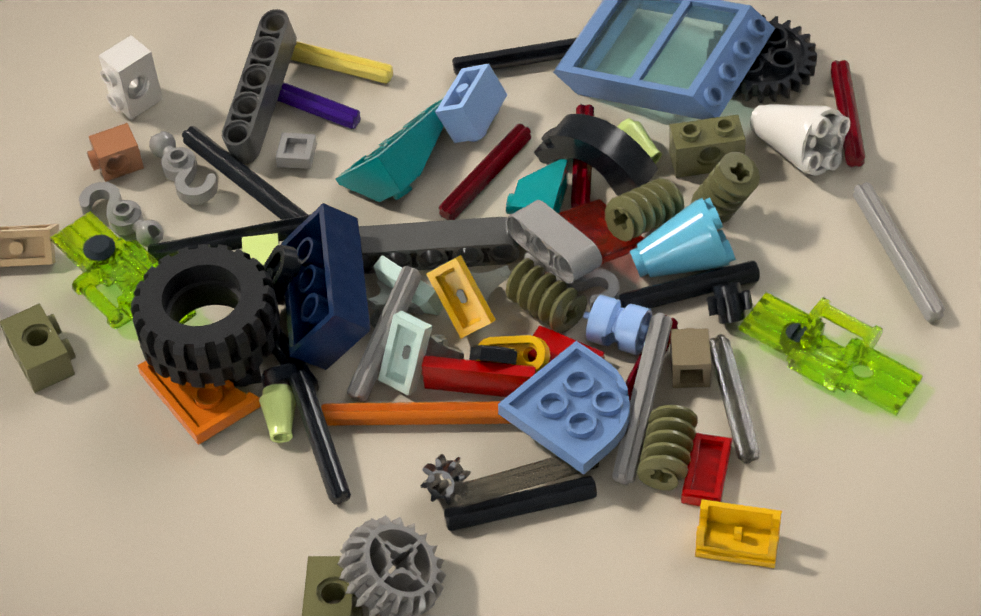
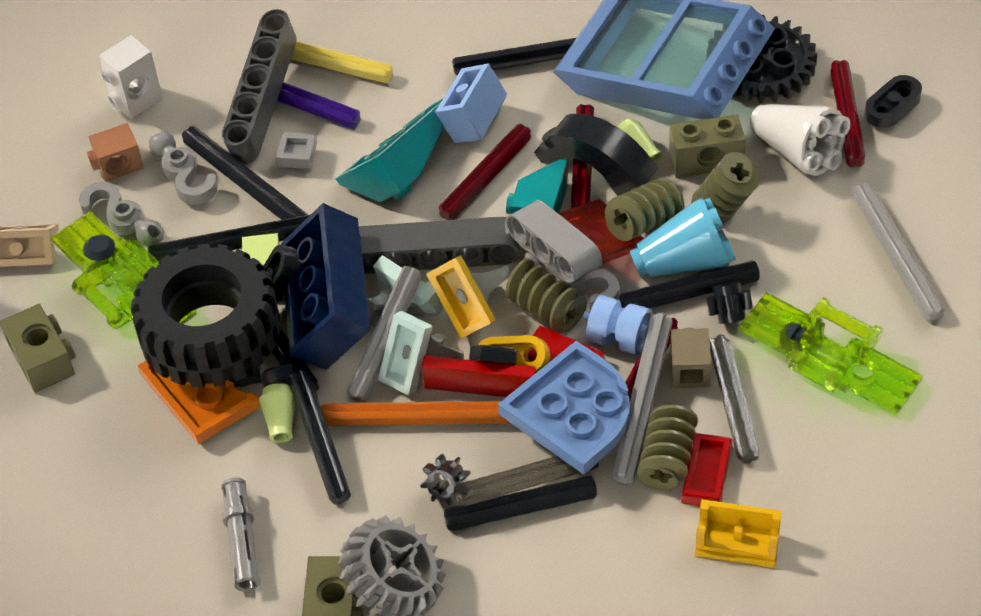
none -> light grey pin [221,478,260,591]
none -> black plate [865,75,922,128]

